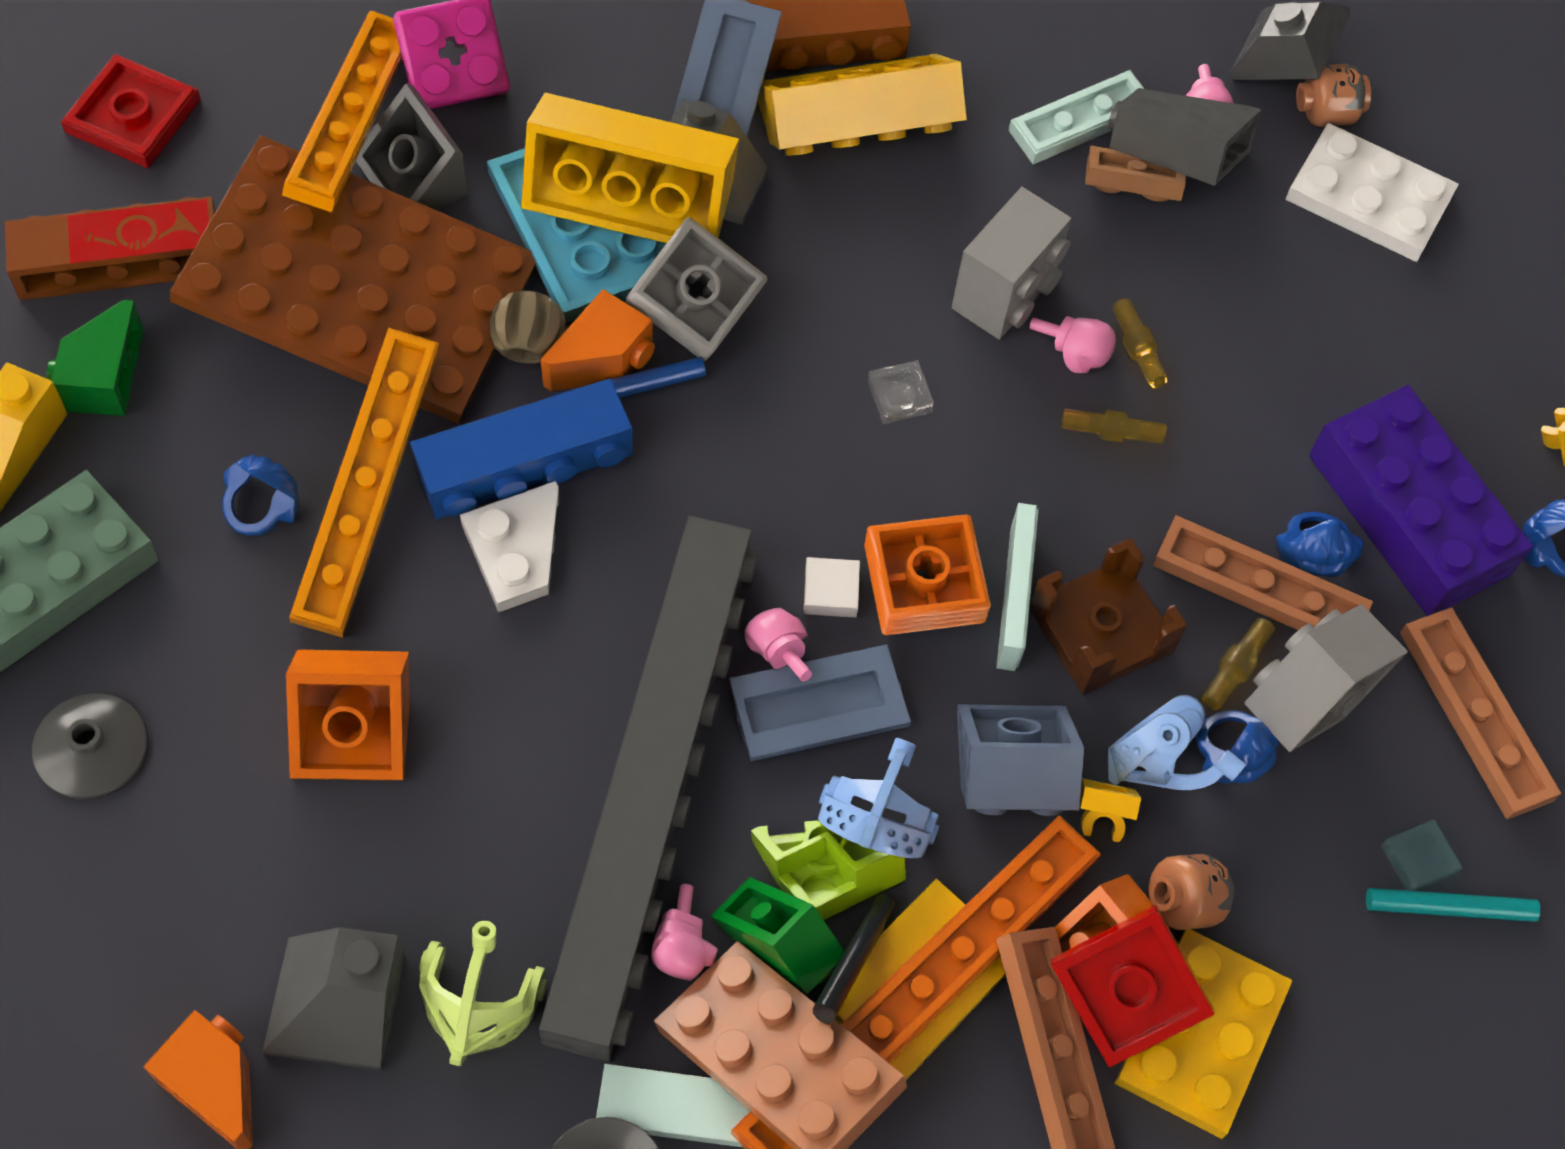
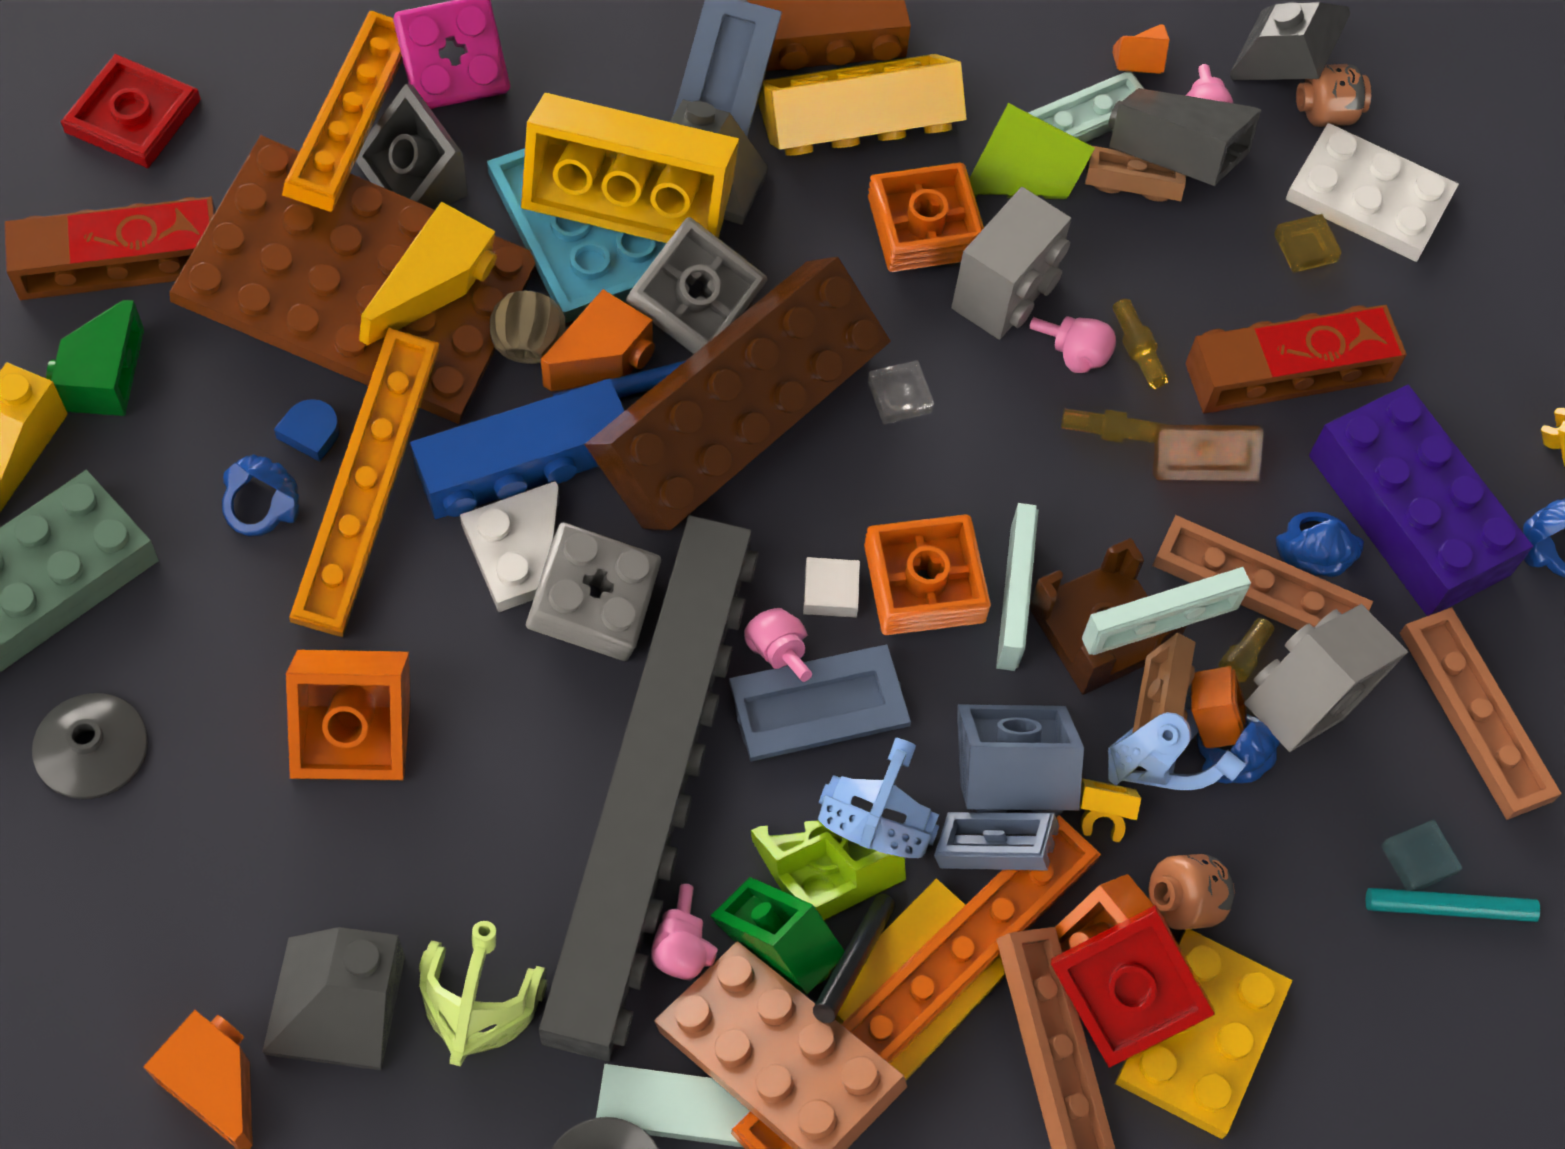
none -> blue tile [274,399,339,462]
none -> yellow slope [359,201,497,345]
none -> light grey brick [526,522,661,661]
none -> reddish brown brick [584,256,891,530]
none -> orange brick [868,162,984,272]
none -> sand blue tile [934,812,1060,871]
none -> lime slope [969,103,1095,199]
none -> light aqua tile [1082,567,1251,655]
none -> orange slope [1112,25,1170,74]
none -> medium nougat plate [1132,632,1196,733]
none -> clear orange plate [1153,425,1263,481]
none -> dark orange brick [1185,304,1407,414]
none -> orange slope [1191,666,1247,749]
none -> clear yellow tile [1274,214,1342,273]

